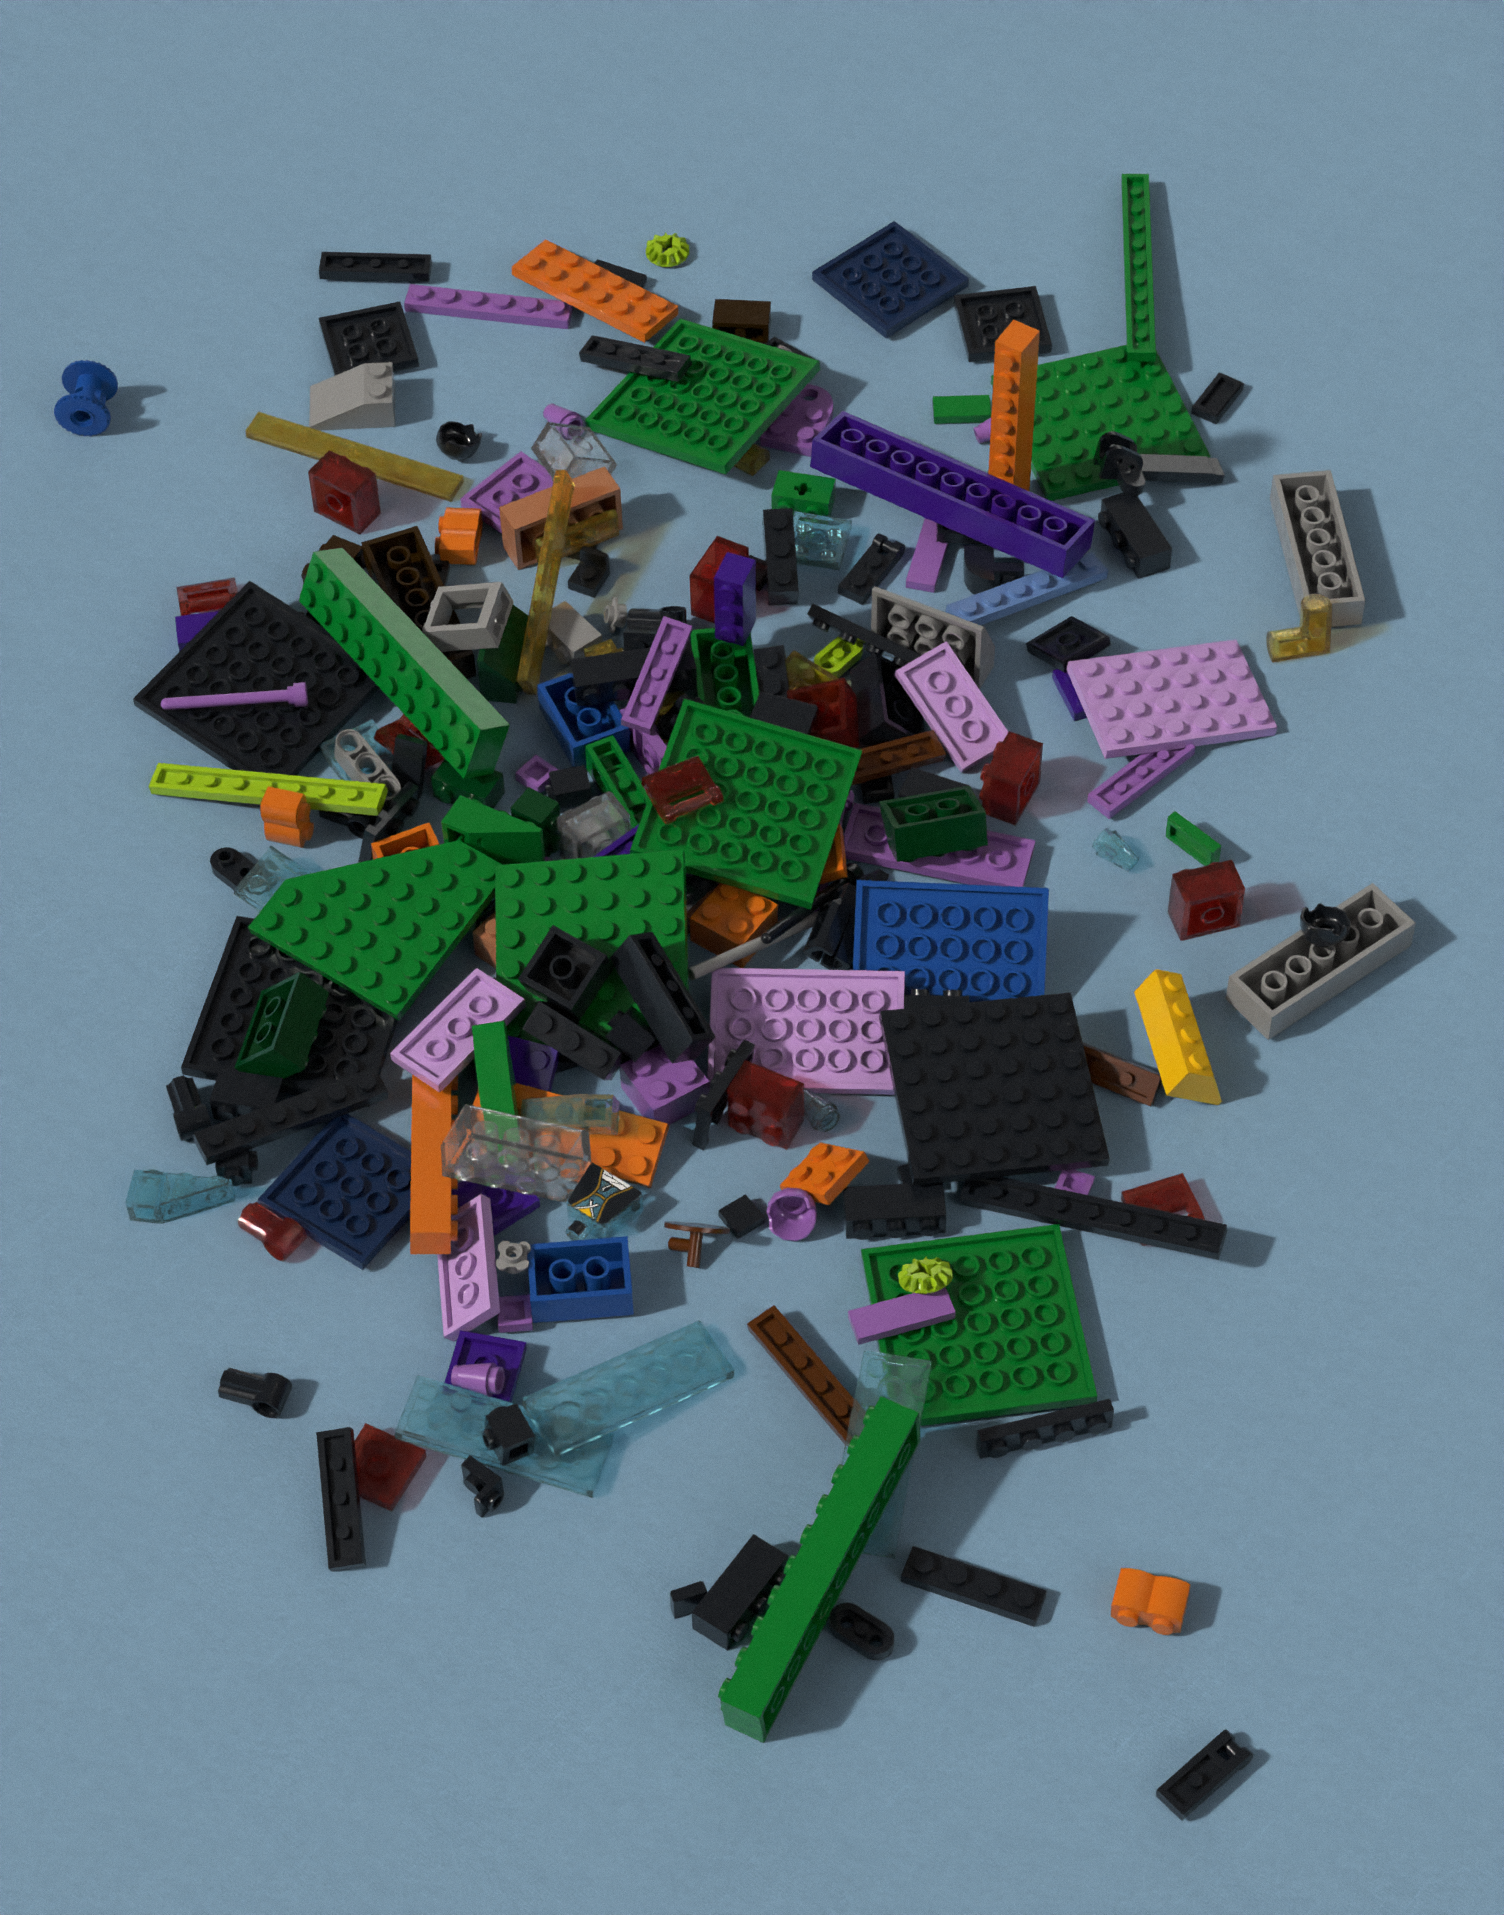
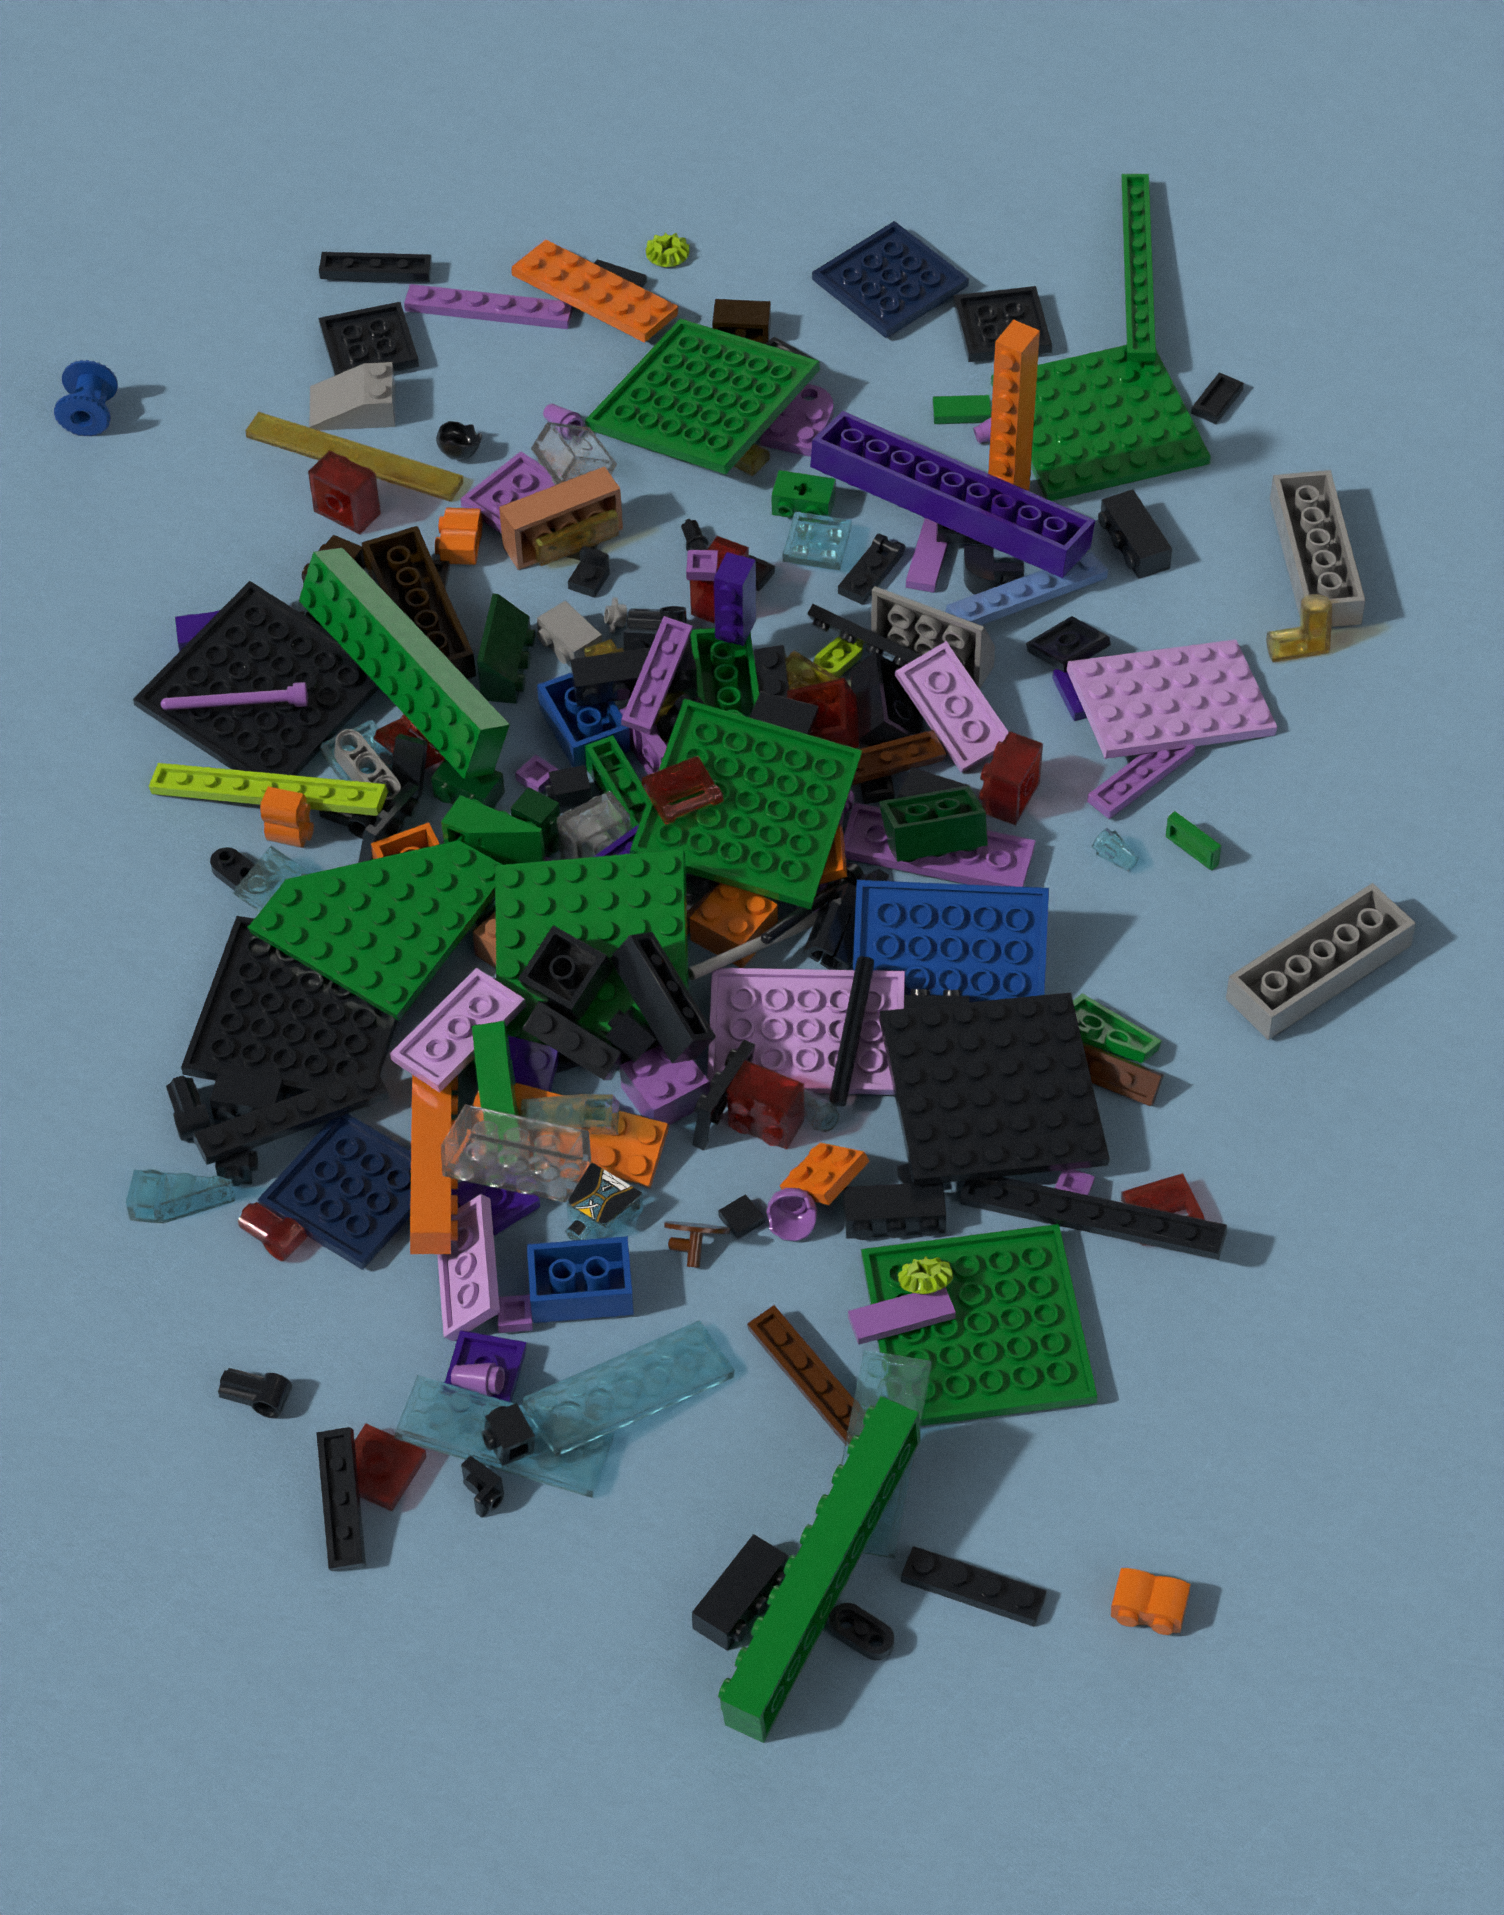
clear red plate [176,577,238,616] -> none
dark green slope [235,972,329,1079] -> none
light grey window [422,582,514,652] -> none
light grey plate [496,1241,531,1274] -> none
clear yellow tile [517,470,575,695] -> none
black plate [579,335,692,382] -> none
black tile [670,1581,707,1619] -> none
black brick [762,508,799,605] -> none
black plate [976,1399,1114,1459] -> none
black piece [1093,431,1225,496] -> none
yellow slope [1134,969,1222,1105] -> none
black plate [1156,1729,1254,1821] -> none
clear red brick [1168,860,1245,941] -> none
black hair [1300,903,1350,947] -> none
none -> black axle [681,518,708,551]
none -> medium lavender plate [686,550,718,581]
none -> black axle [829,956,874,1107]
none -> green wing [1073,993,1162,1063]

